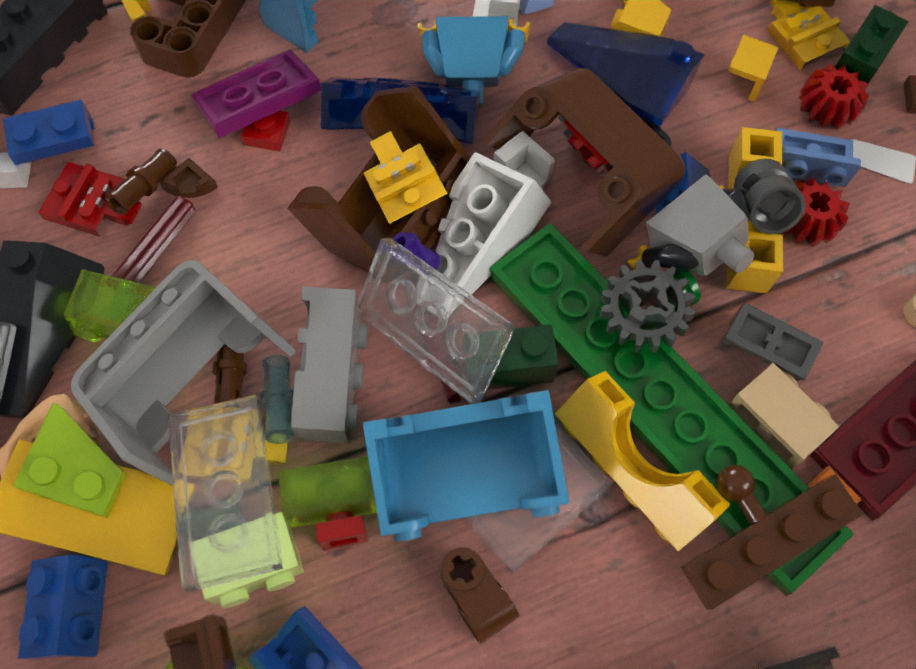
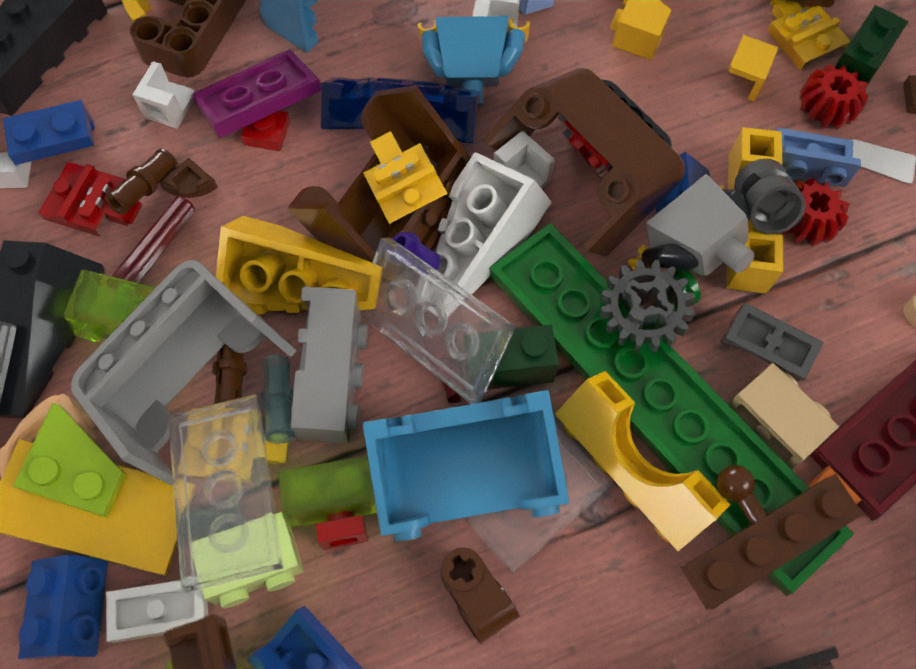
clear blue wedge [547,22,704,126] -> none
none -> white plate [106,577,208,643]
none -> white panel [133,61,195,129]
none -> yellow wedge [216,216,383,314]

